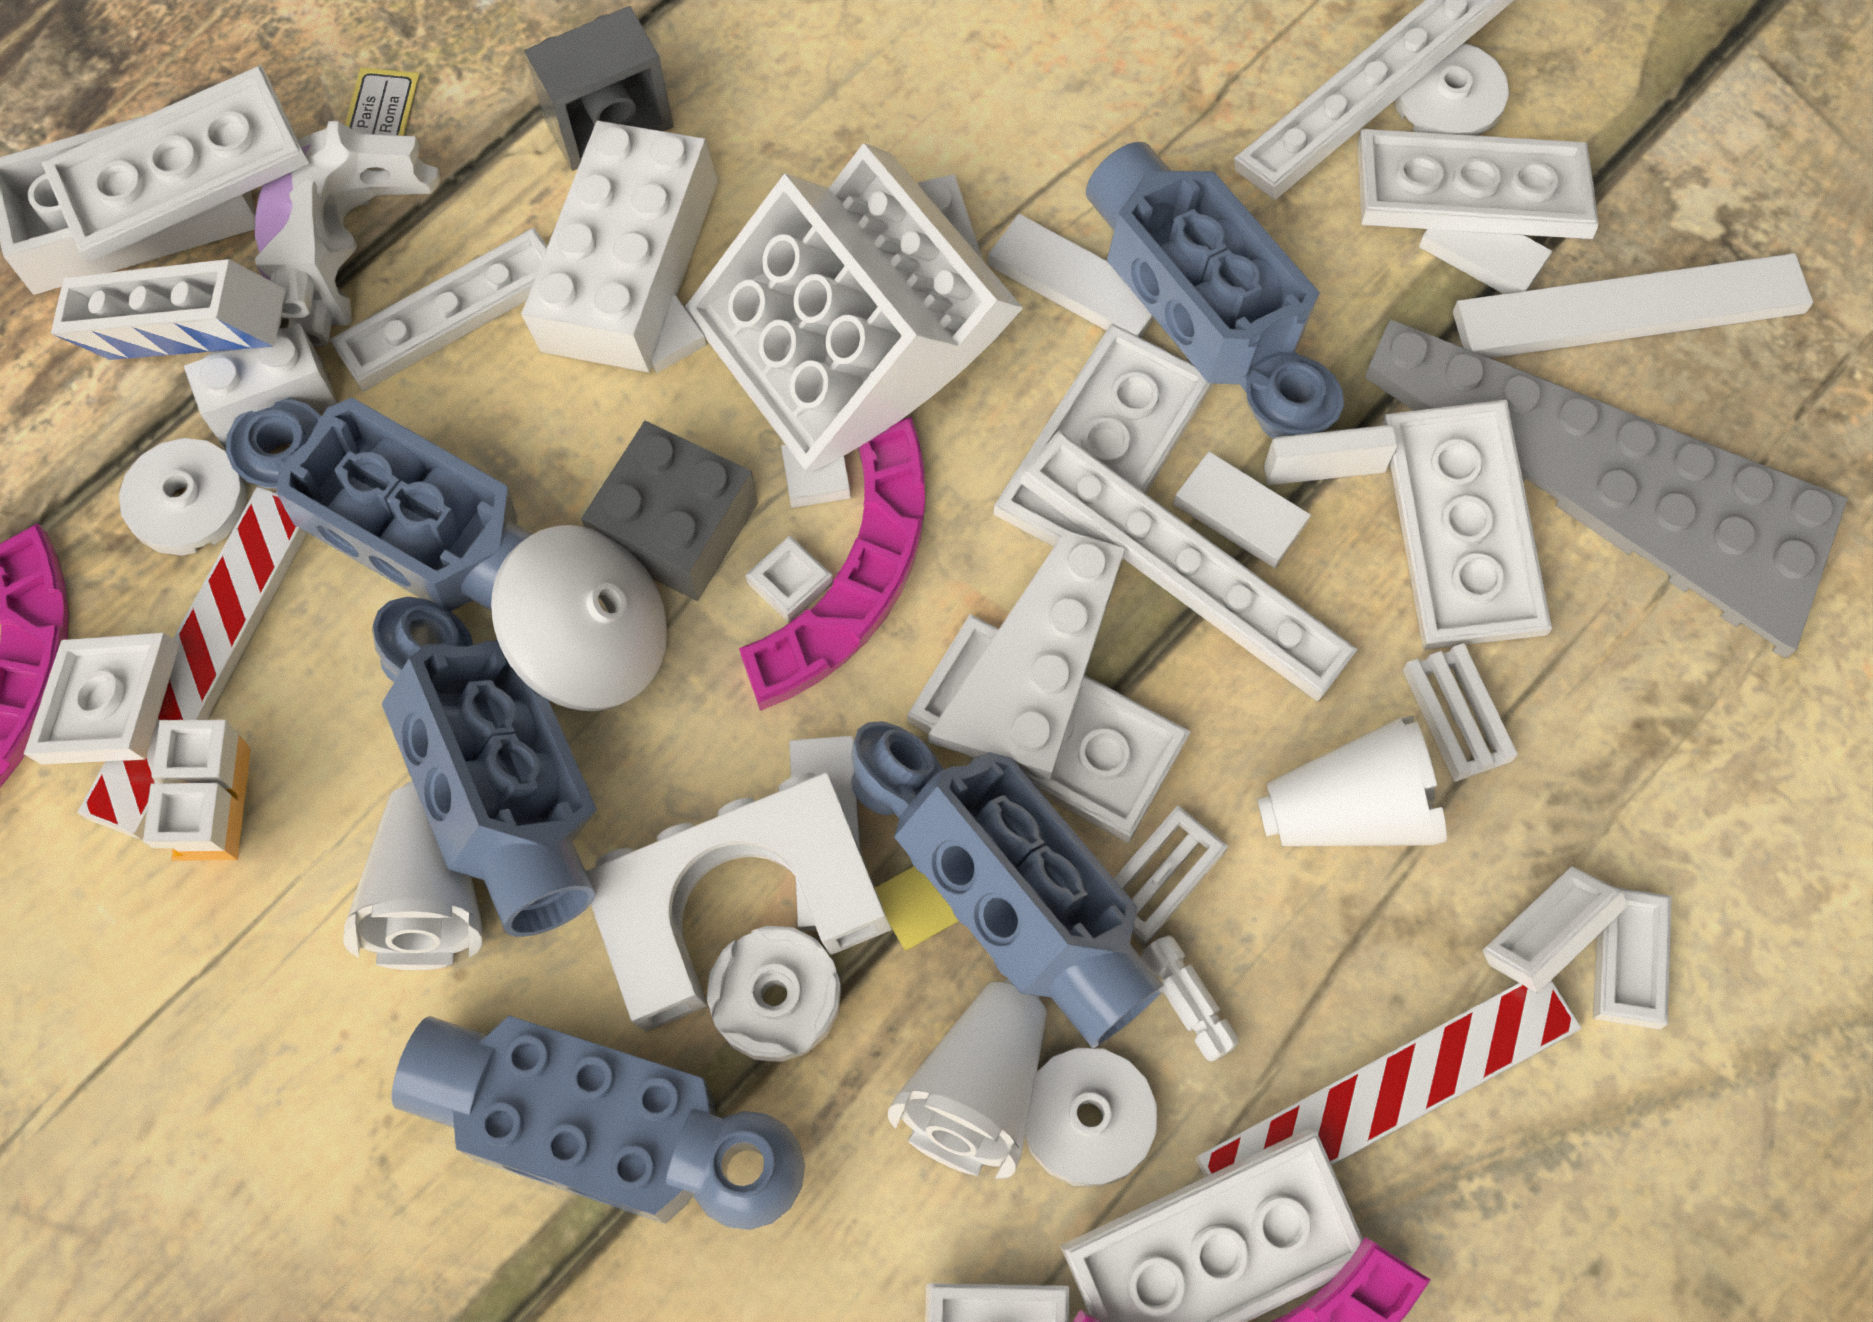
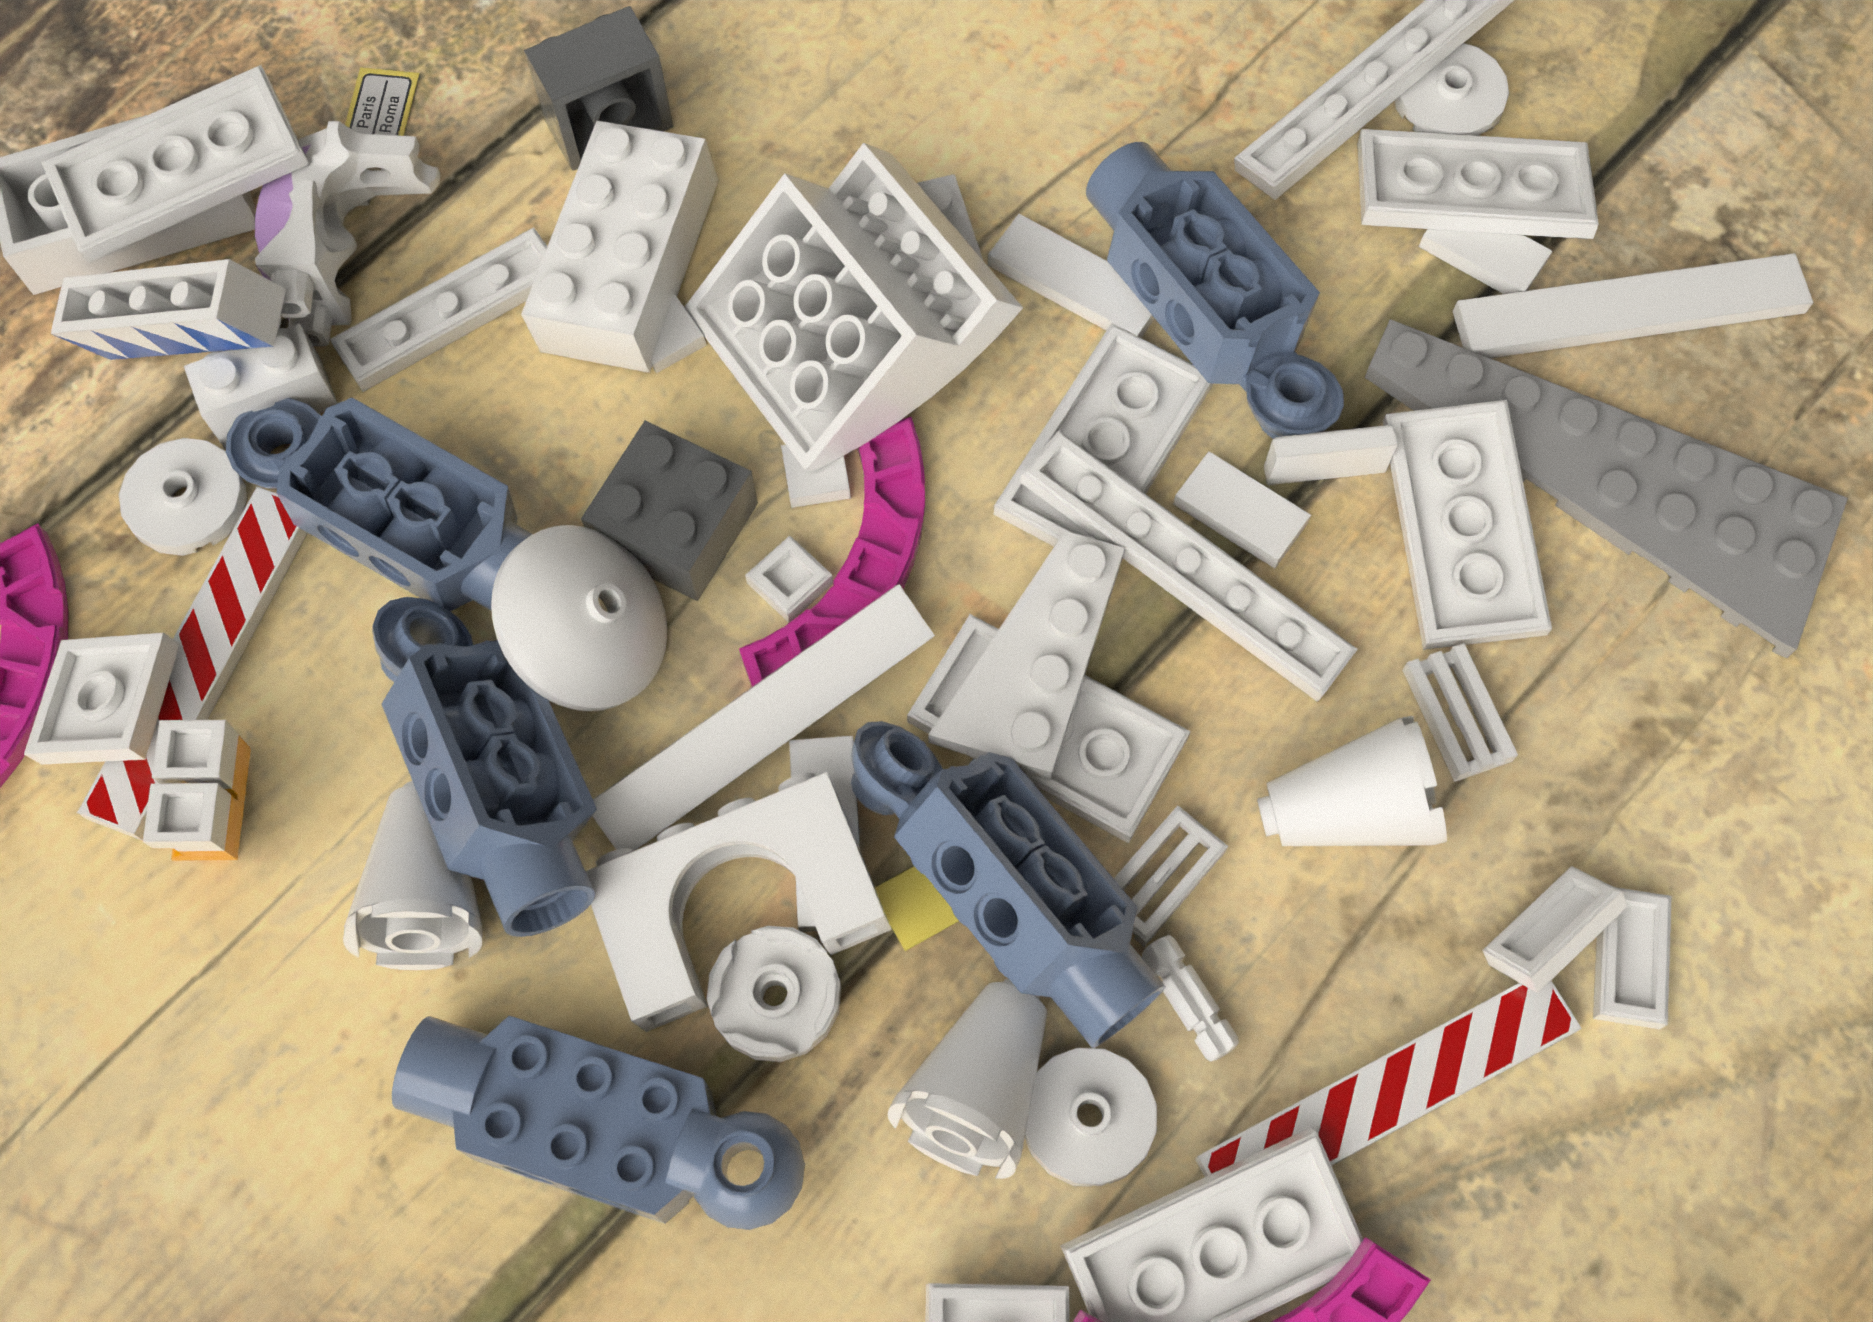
none -> white tile [592,584,935,851]

